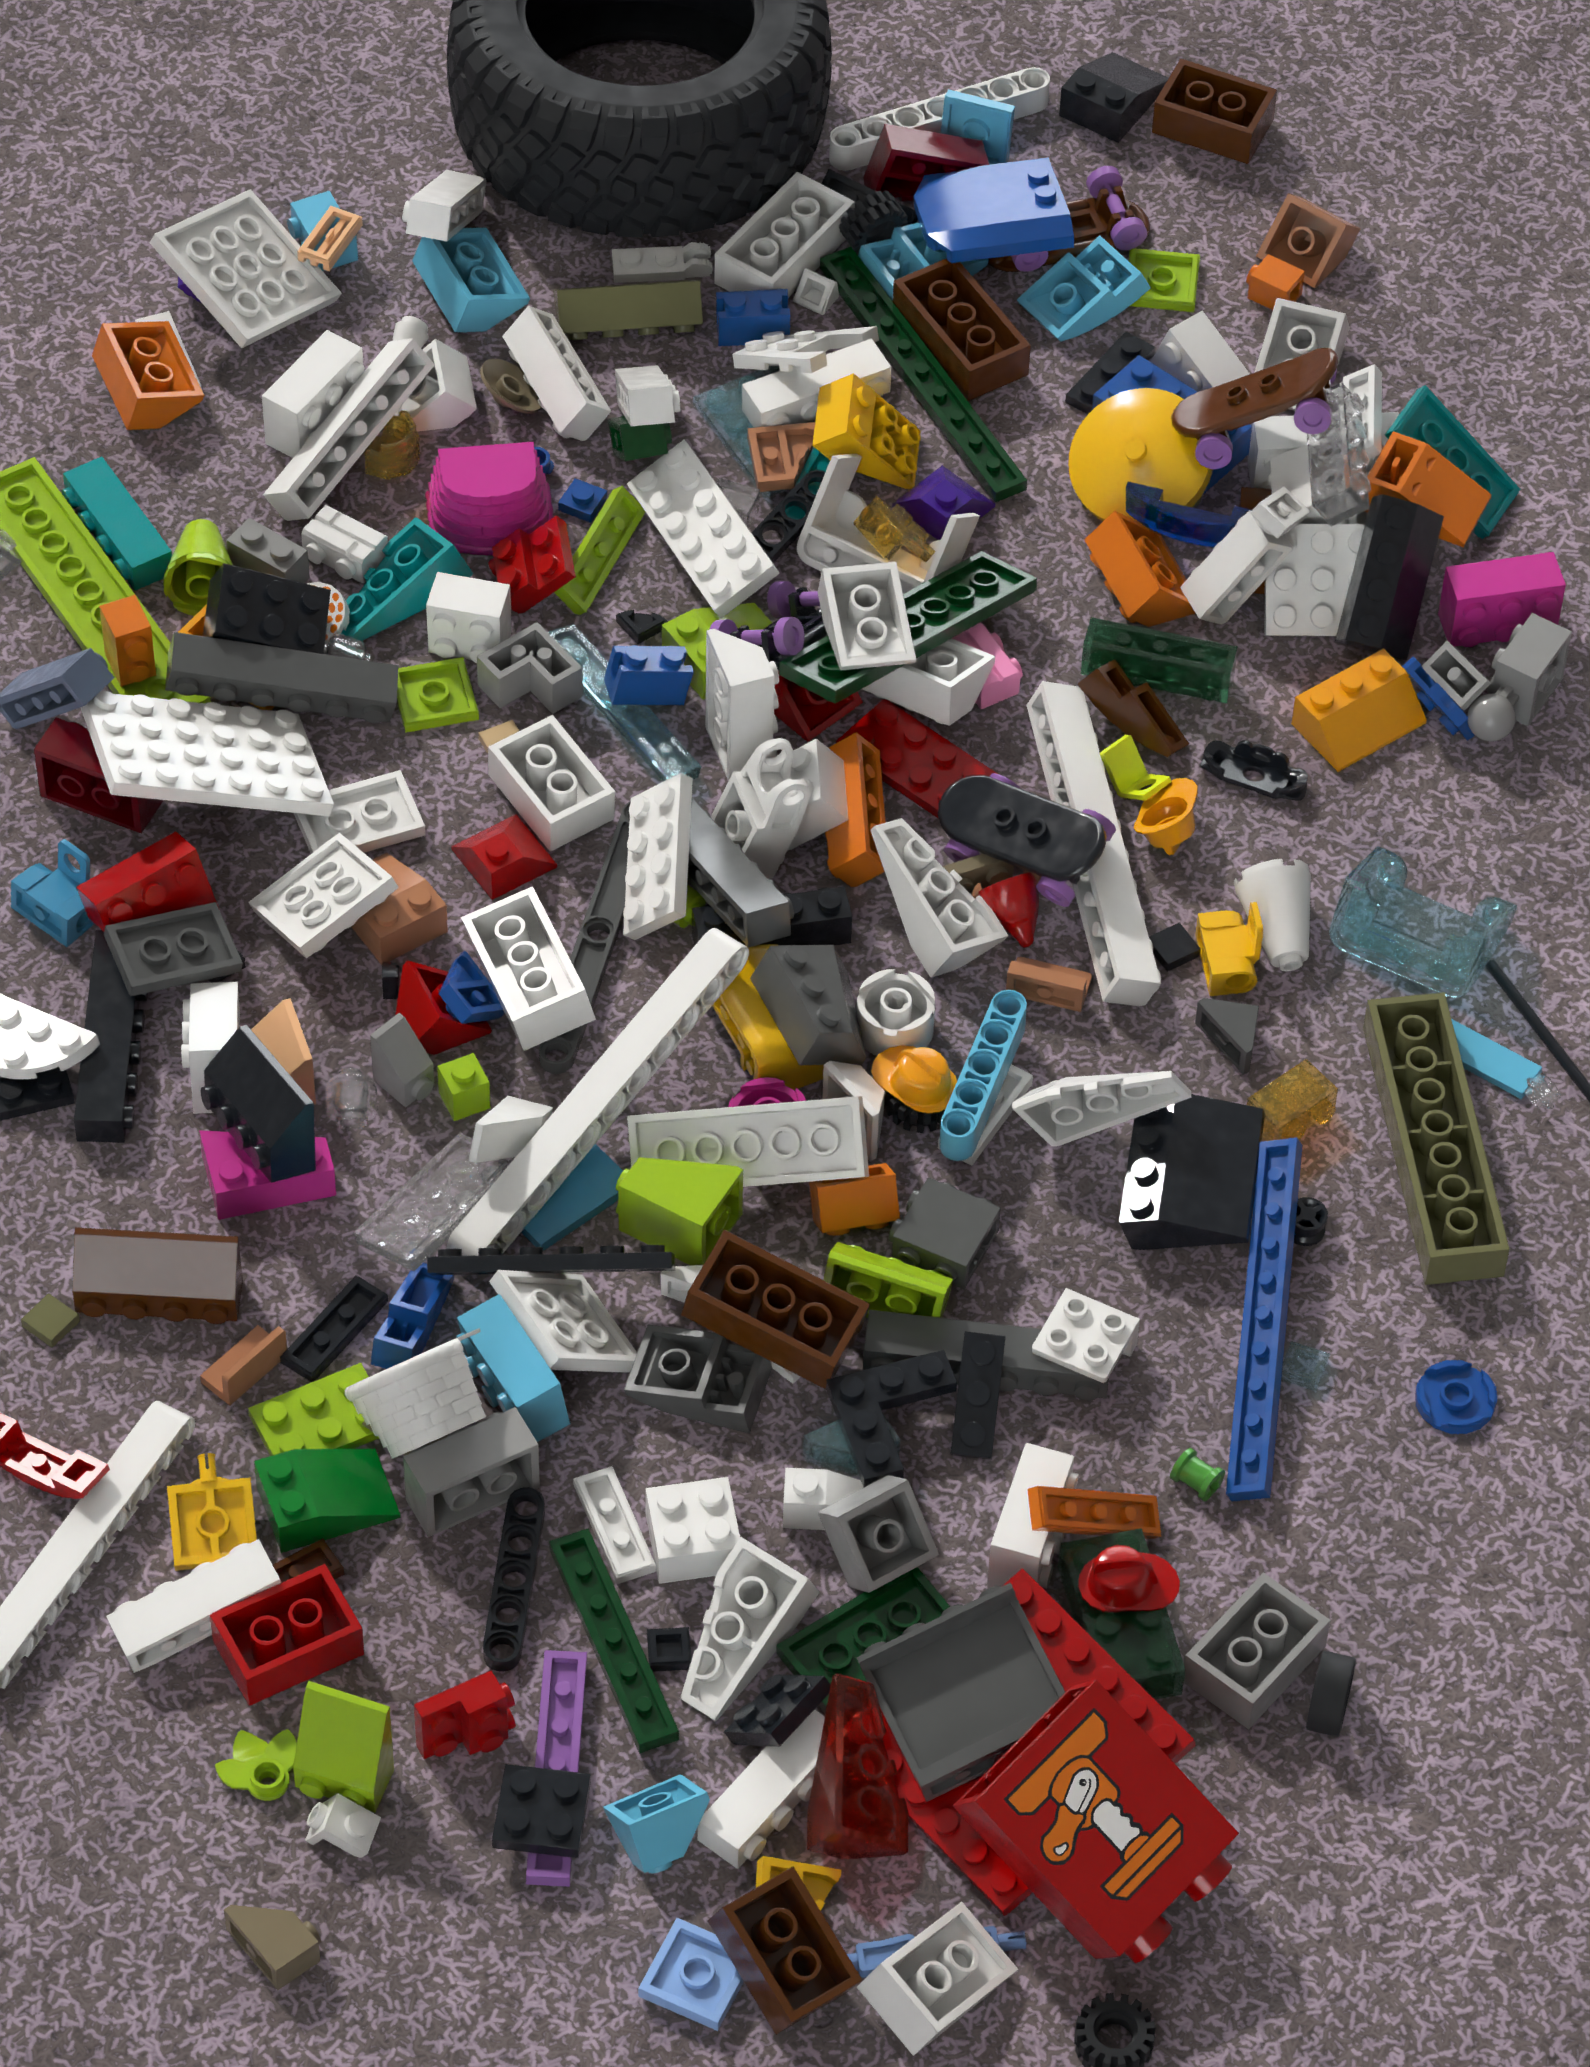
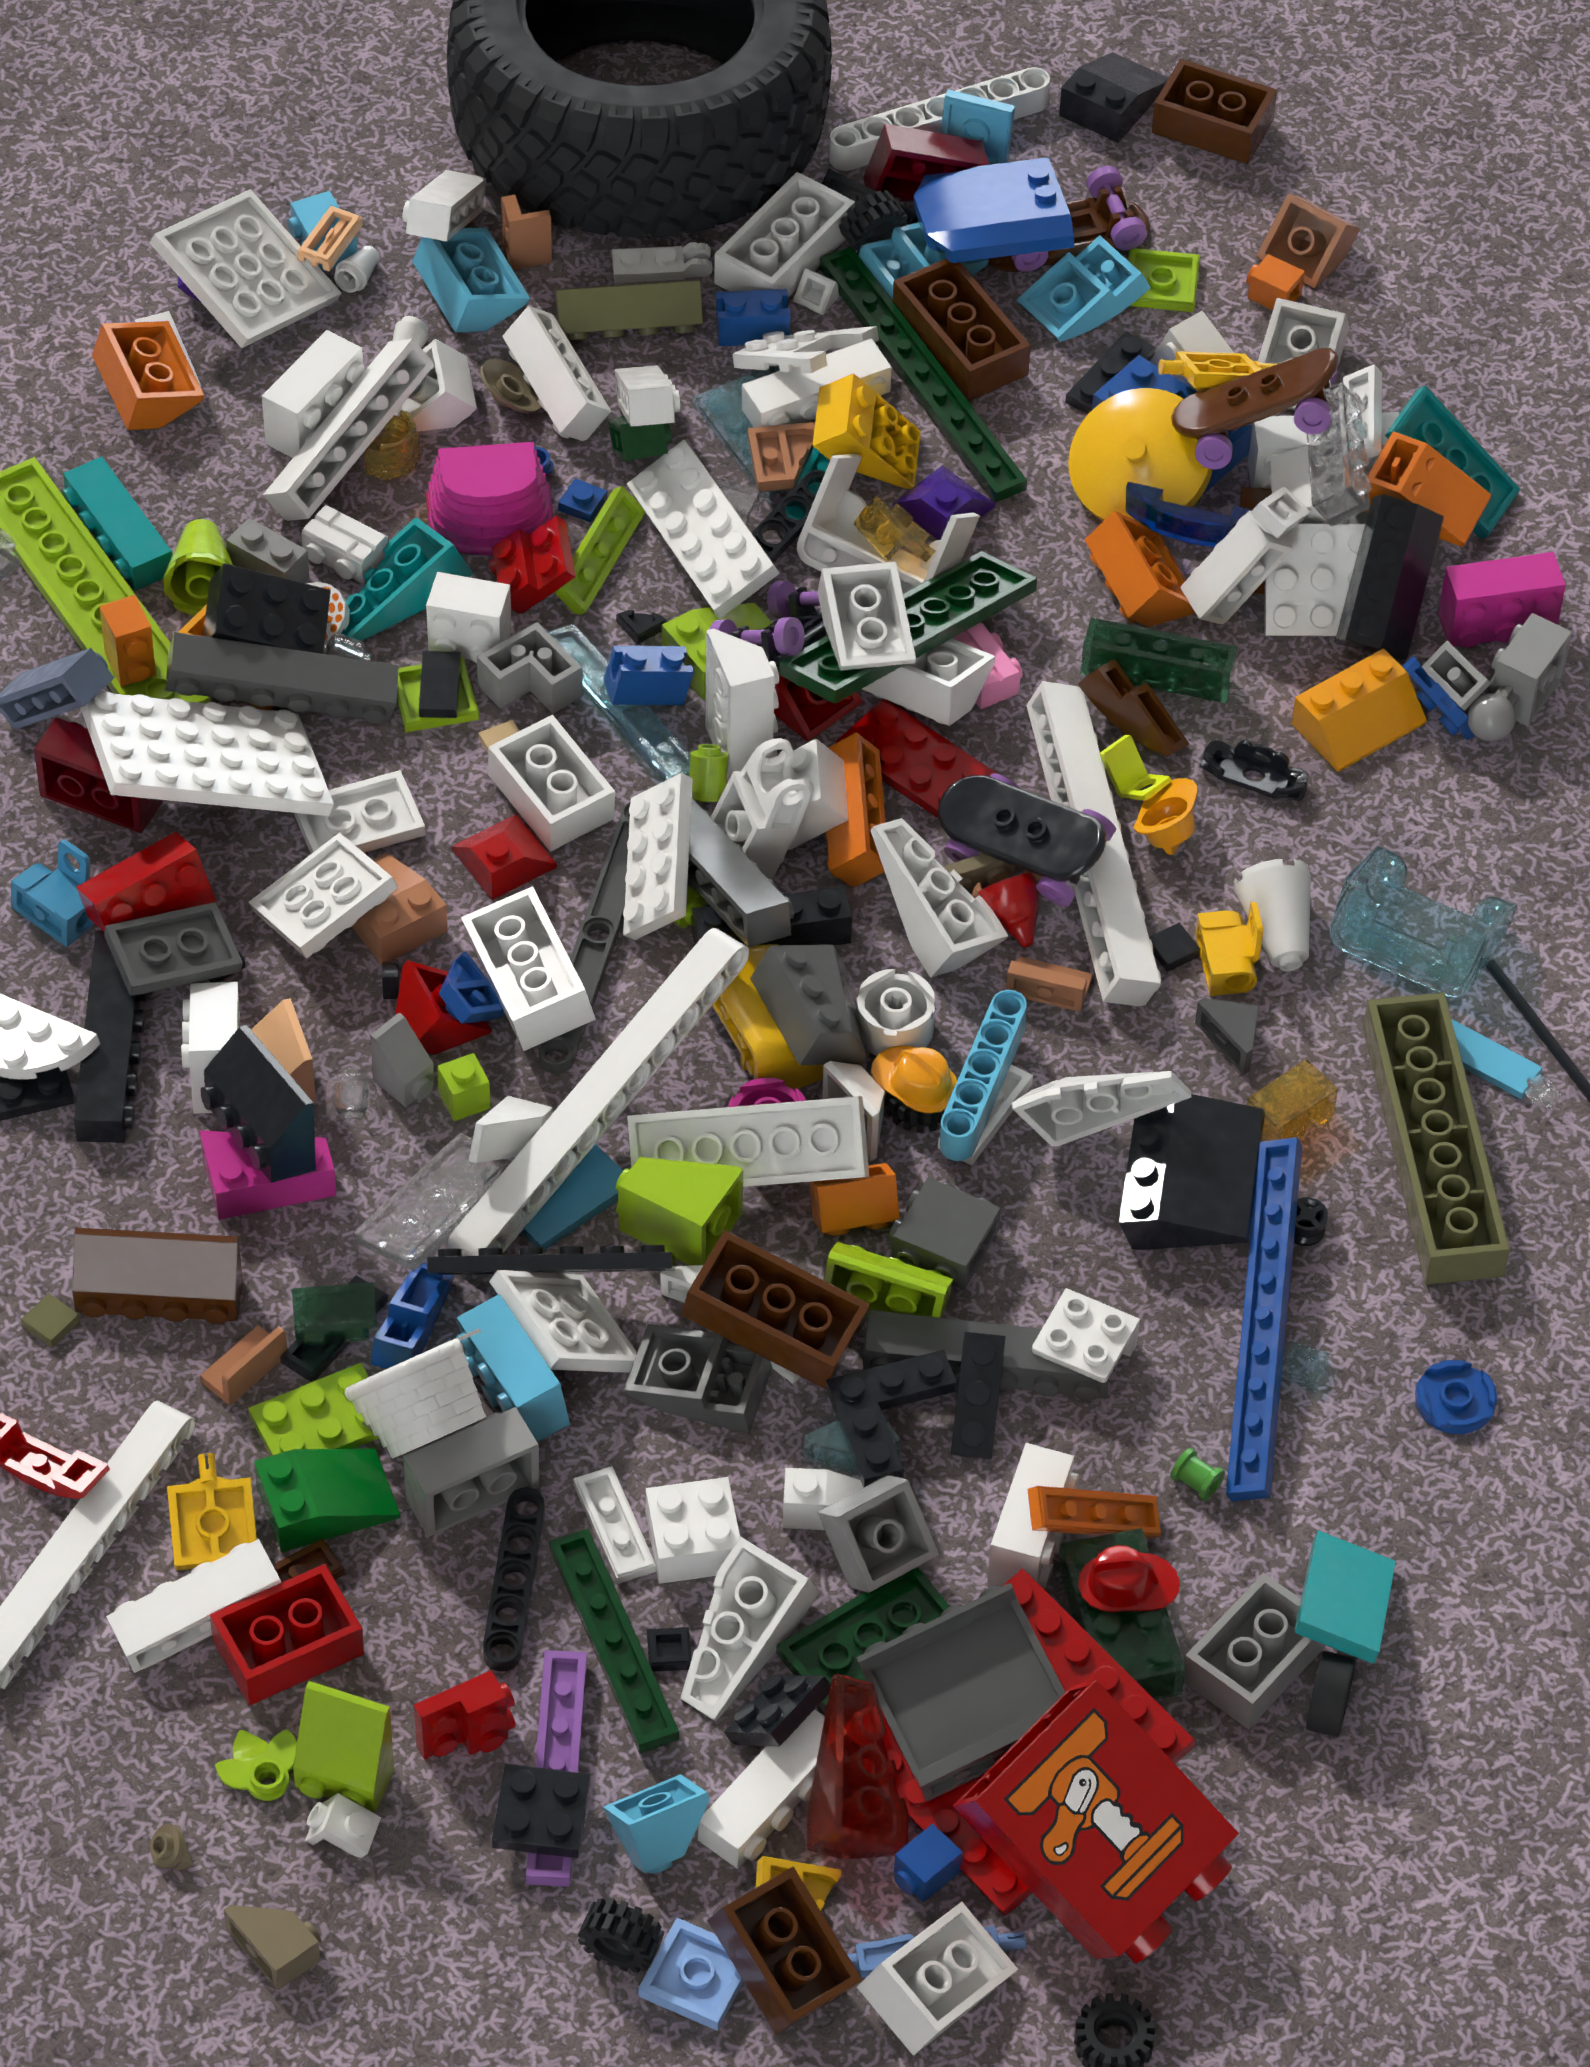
none -> dark tan plate [150,1824,193,1871]
none -> clear green bracket [292,1282,377,1345]
none -> white cone [334,246,380,293]
none -> black tile [419,651,461,718]
none -> nougat panel [501,195,552,270]
none -> black tyre [578,1898,664,1973]
none -> lime brick [689,744,728,802]
none -> blue brick [894,1824,963,1903]
none -> yellow plate [1158,351,1280,391]
none -> teal tile [1294,1530,1396,1664]

